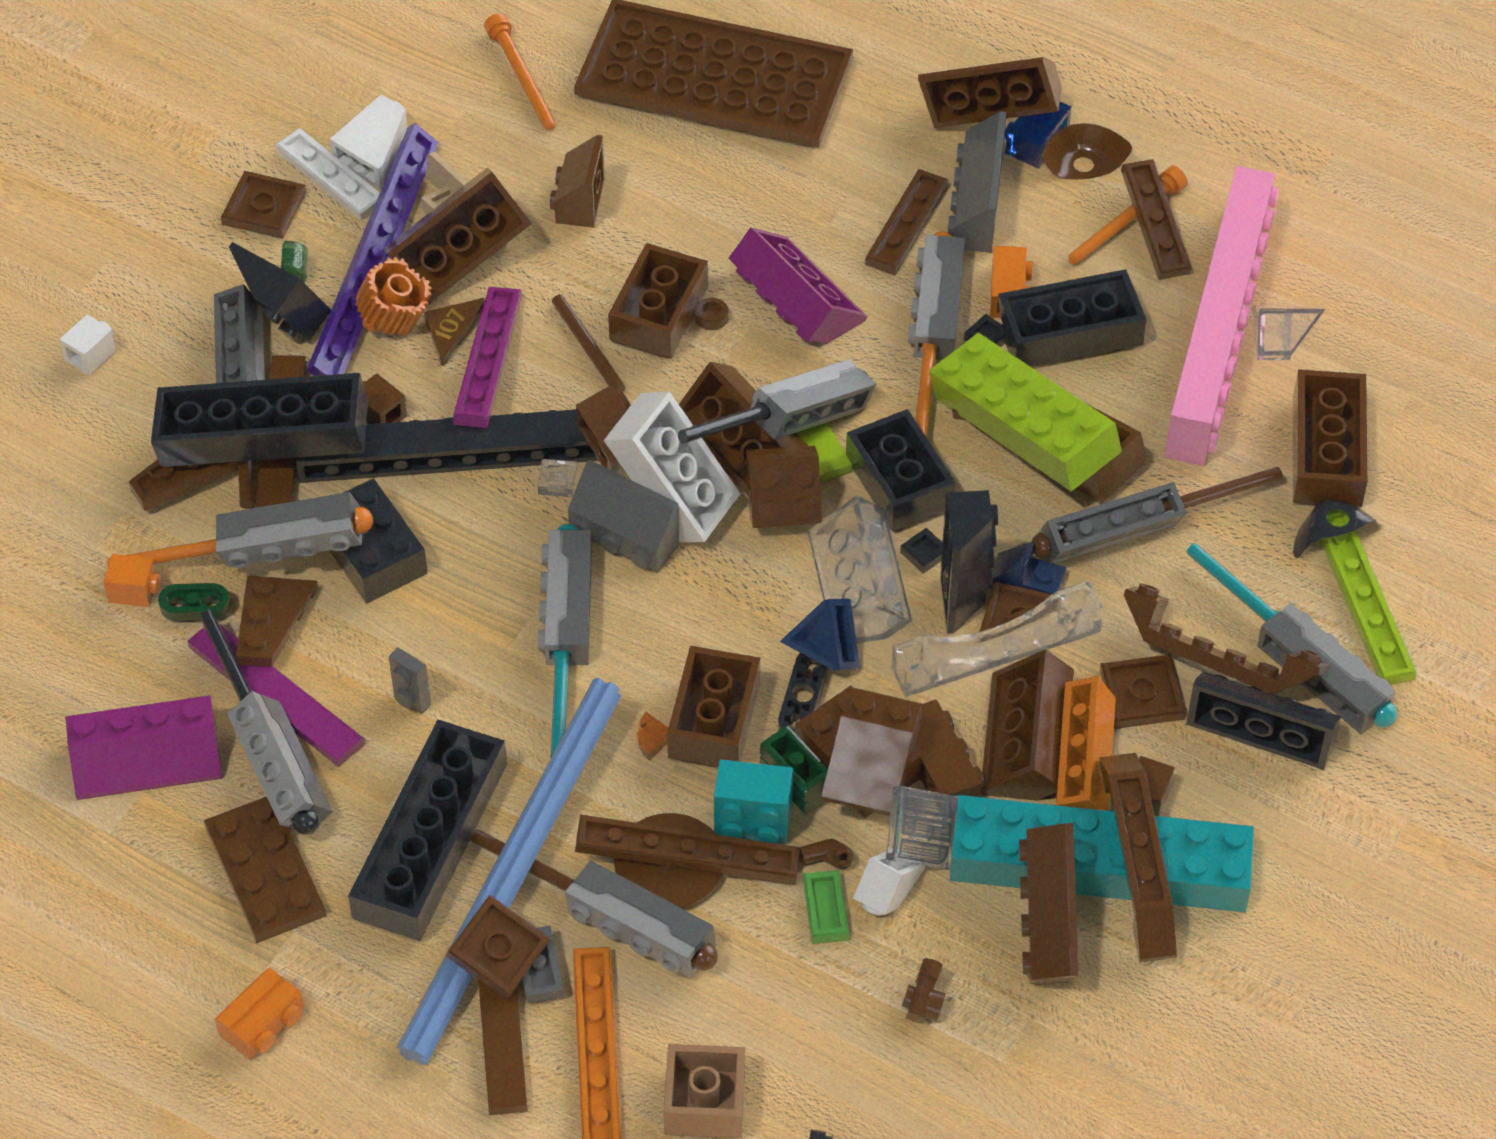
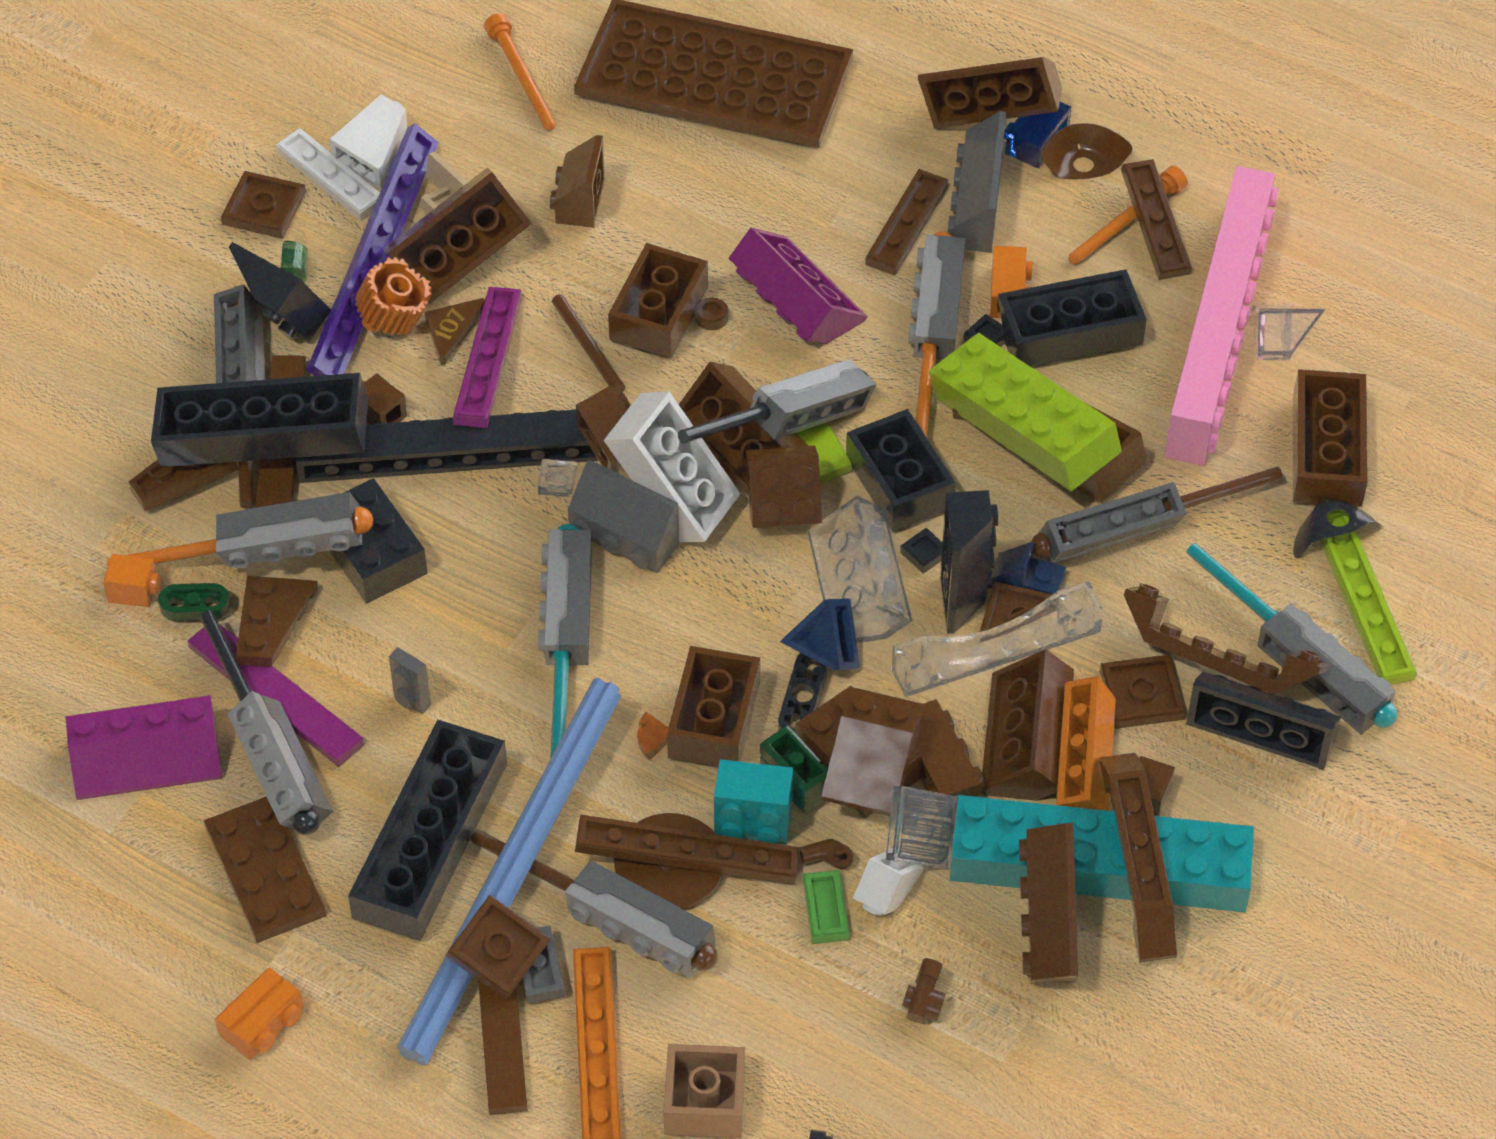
white brick [60,315,116,376] -> none

